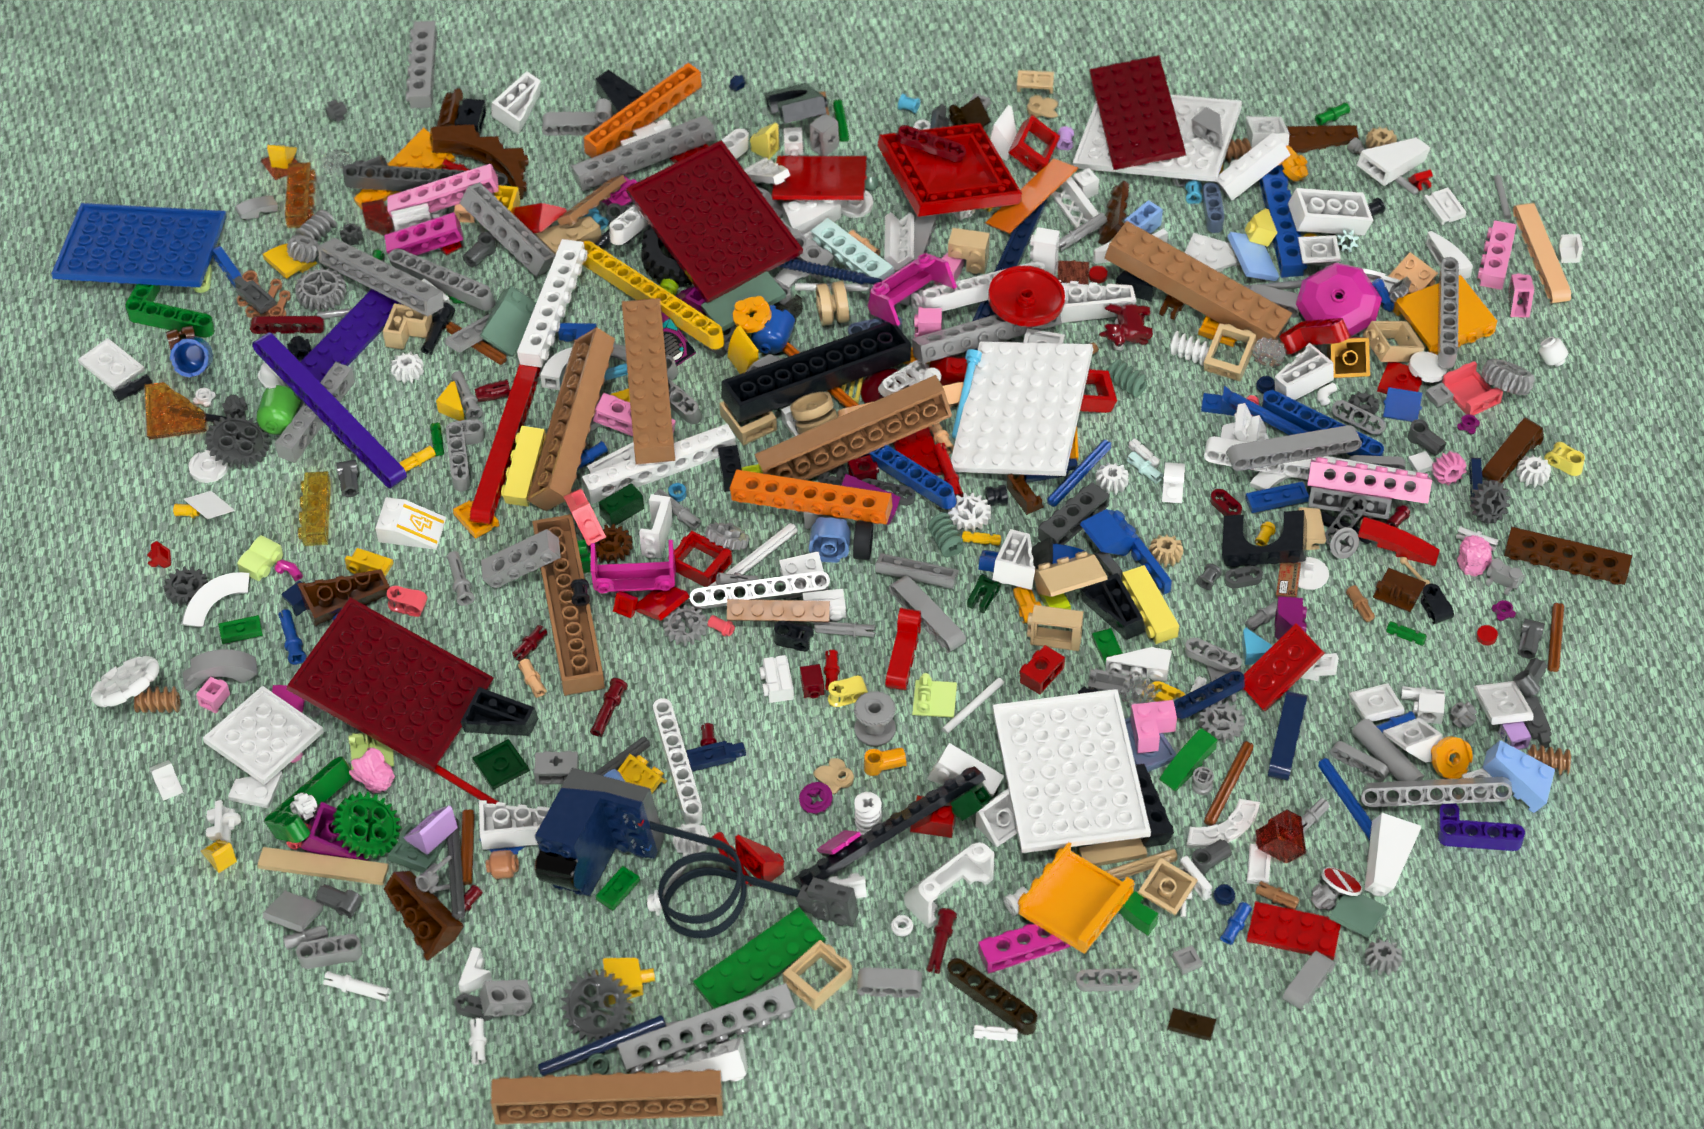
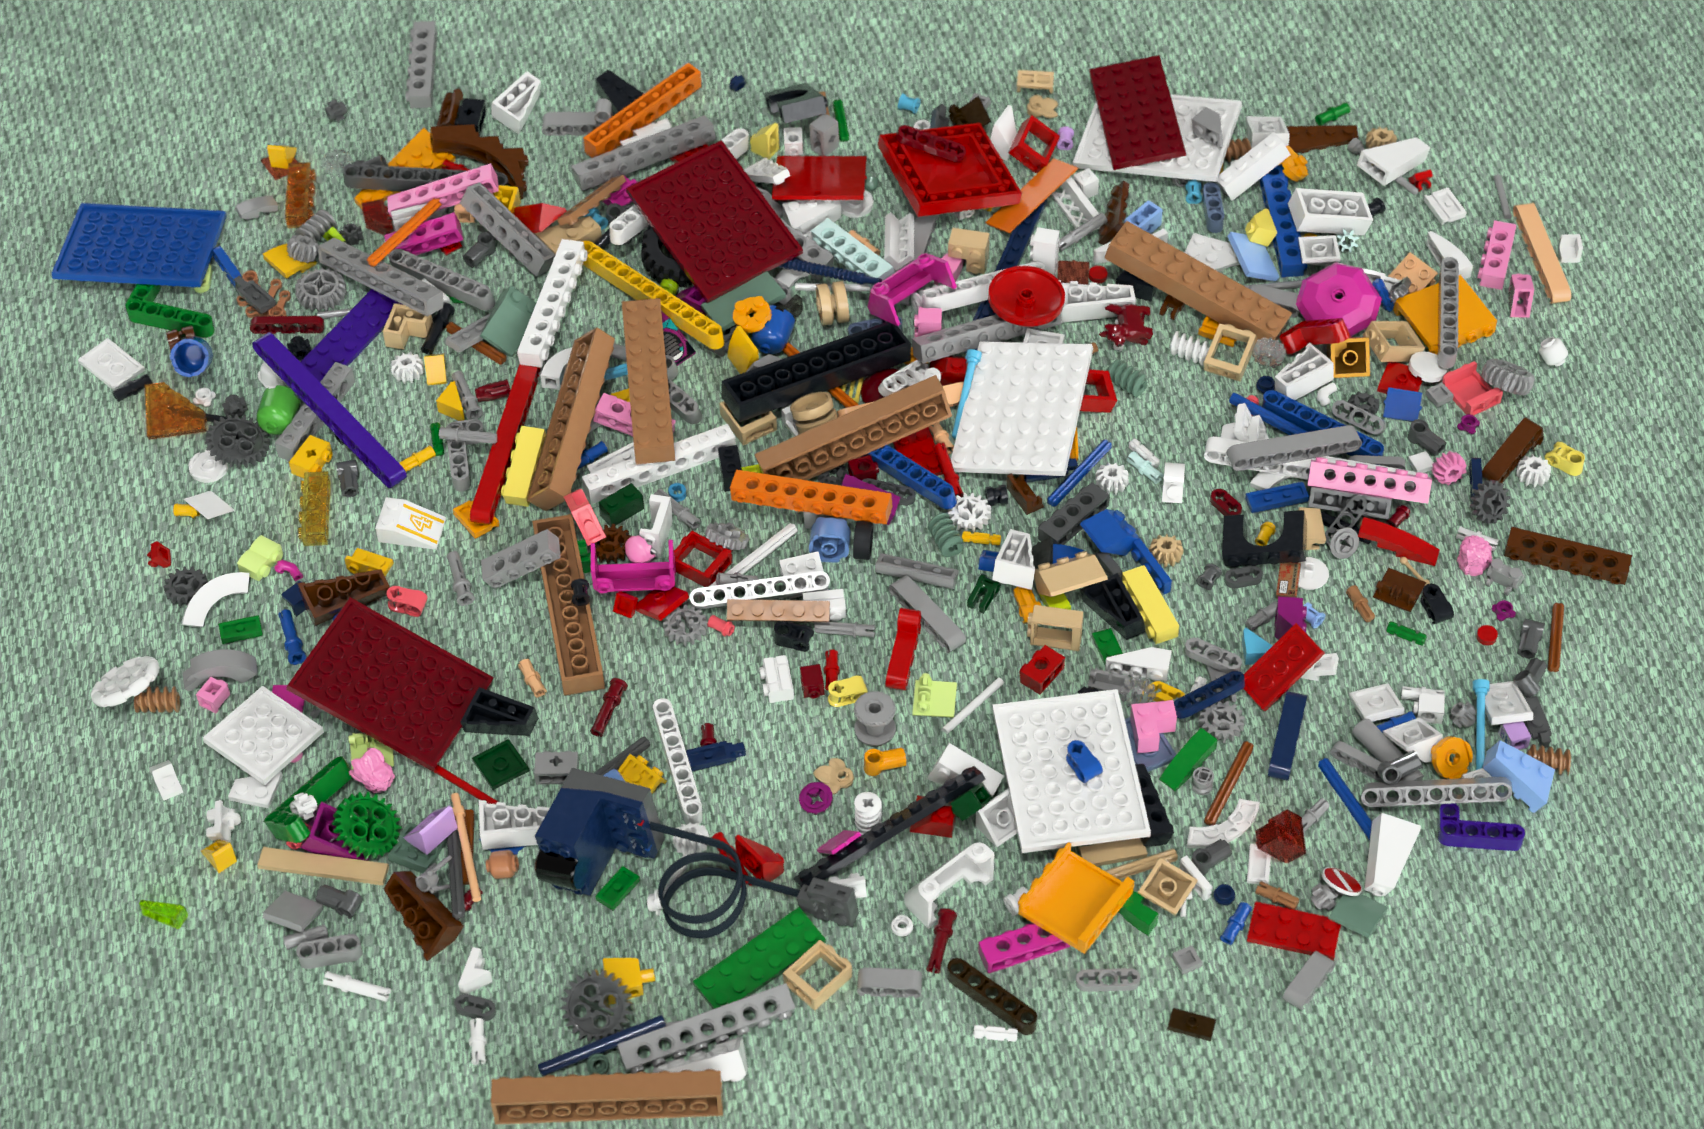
light grey brick [479,980,532,1017] -> none
dark red pin [512,625,547,661] -> none
blue slope [558,323,597,342] -> none
blue slope [1201,386,1237,416] -> none
light grey gear [1364,938,1403,976] -> none
none -> clear neon green slope [139,900,188,929]
none -> yellow brick [289,435,333,482]
none -> lime tile [323,226,345,242]
none -> orange axle [367,198,441,266]
none -> yellow slope [424,353,447,385]
none -> light grey axle [439,427,497,444]
none -> light nougat bar [451,793,481,902]
none -> bright pink hair [625,535,655,563]
none -> blue piece [1066,740,1103,783]
none -> light blue bush [1303,602,1325,629]
none -> dark grey piece [1377,750,1423,785]
none -> medium azure piece [1472,679,1490,770]

